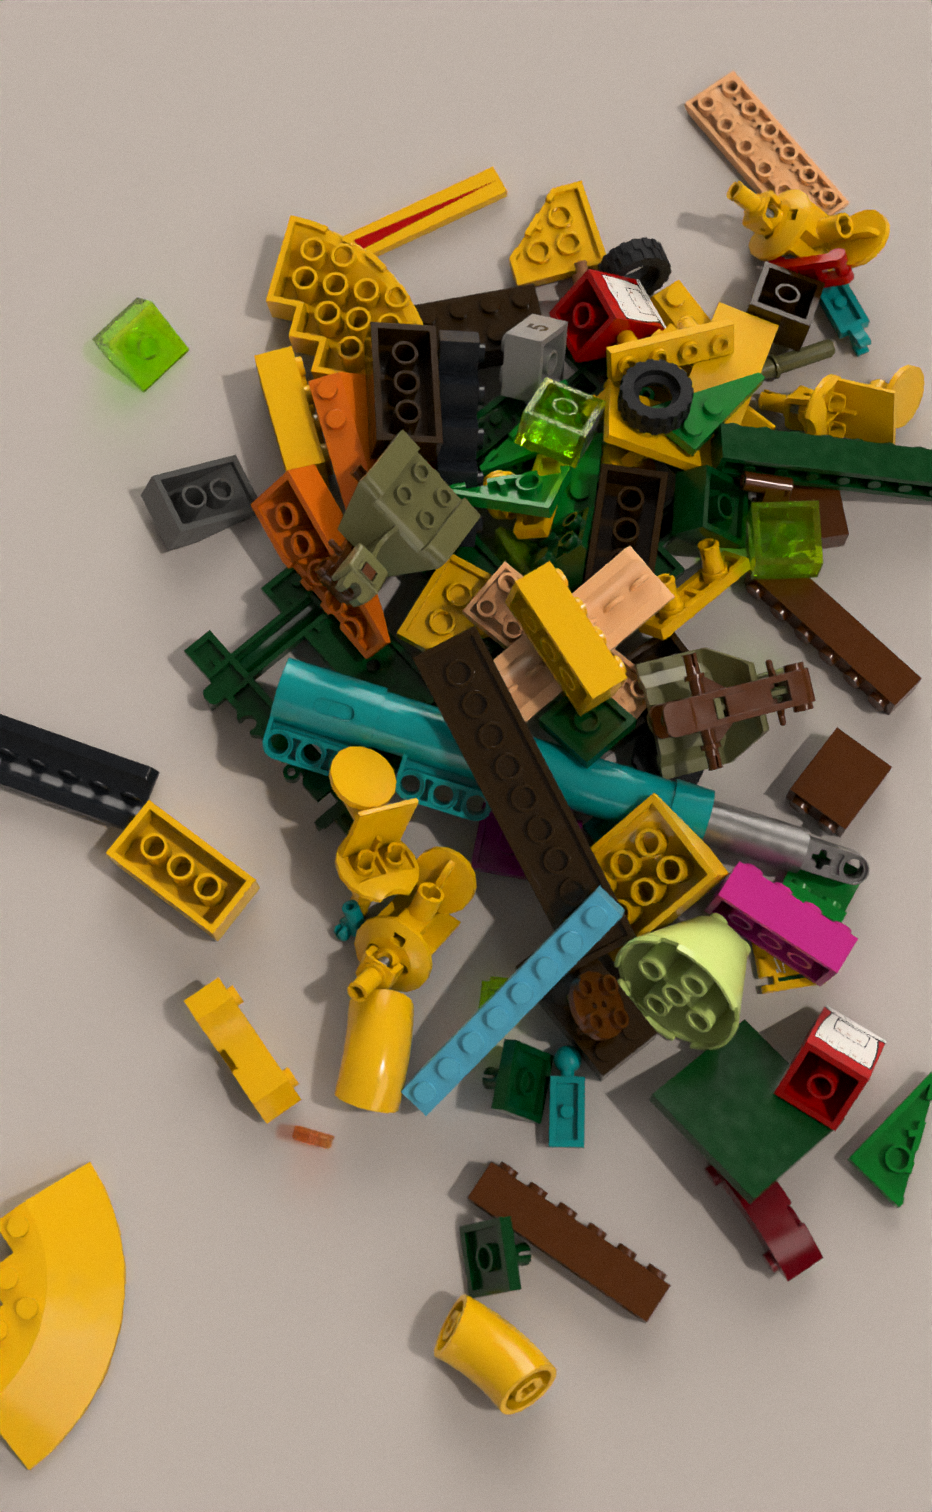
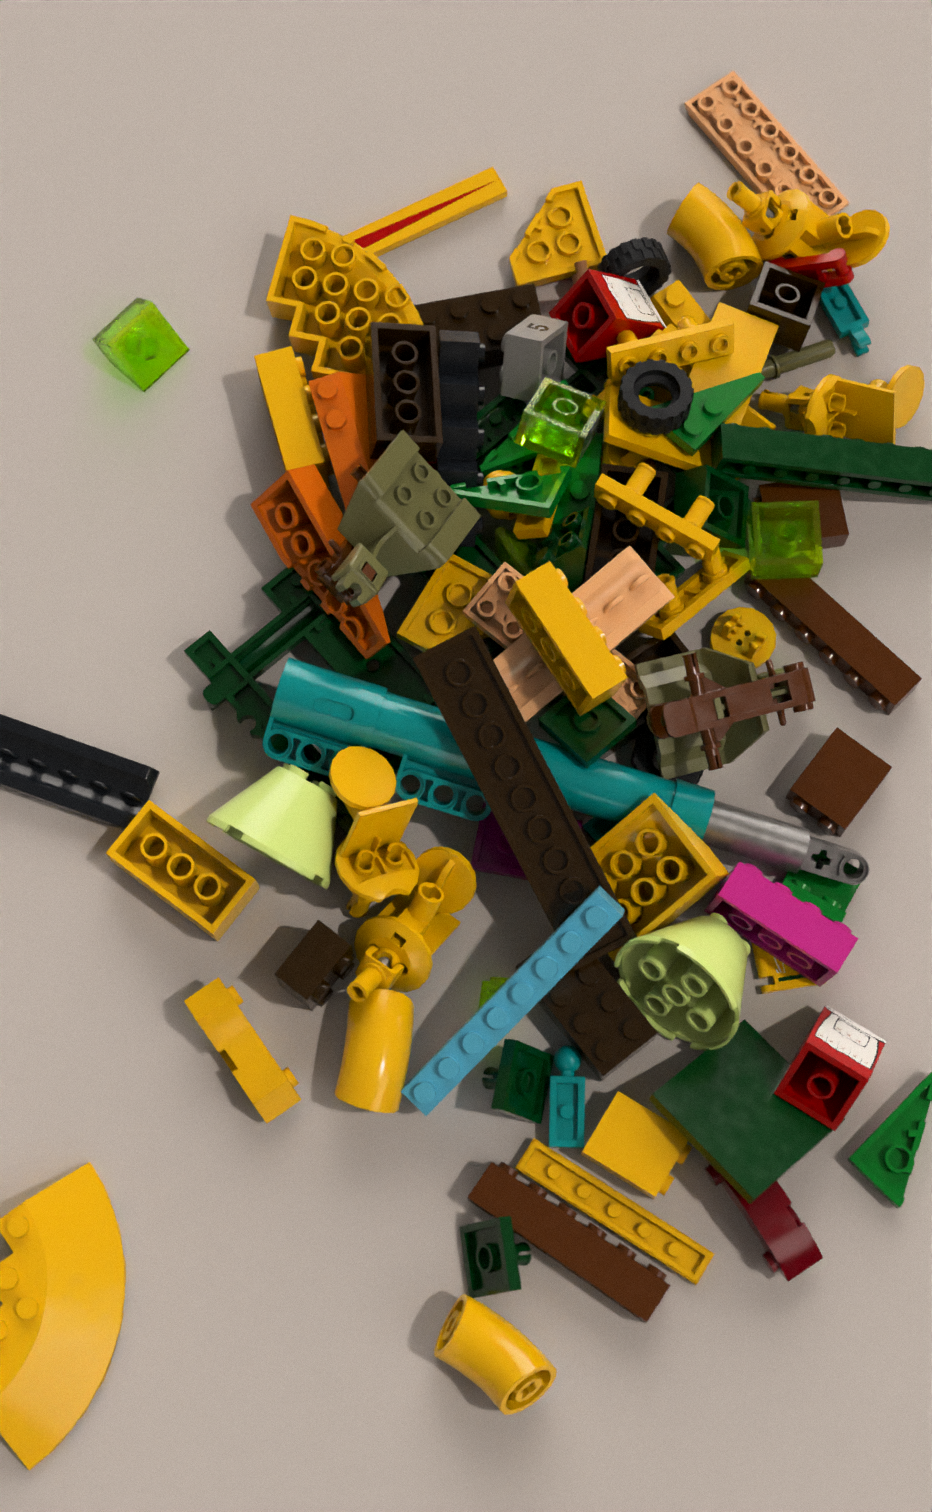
dark grey slope [141,455,258,551] -> none
clear orange tile [292,1125,335,1149] -> none
teal arm [333,900,365,941] -> none
reddish brown plate [566,971,629,1041] -> none
reddish brown piece [739,471,793,515] -> none
none -> yellowish green cone [206,763,338,890]
none -> dark brown brick [274,920,355,1011]
none -> yellow tile [515,1138,714,1285]
none -> yellow brick [581,1091,692,1199]
none -> yellow plate [594,462,720,562]
none -> yellow brick [666,182,763,290]
none -> yellow plate [709,607,776,669]

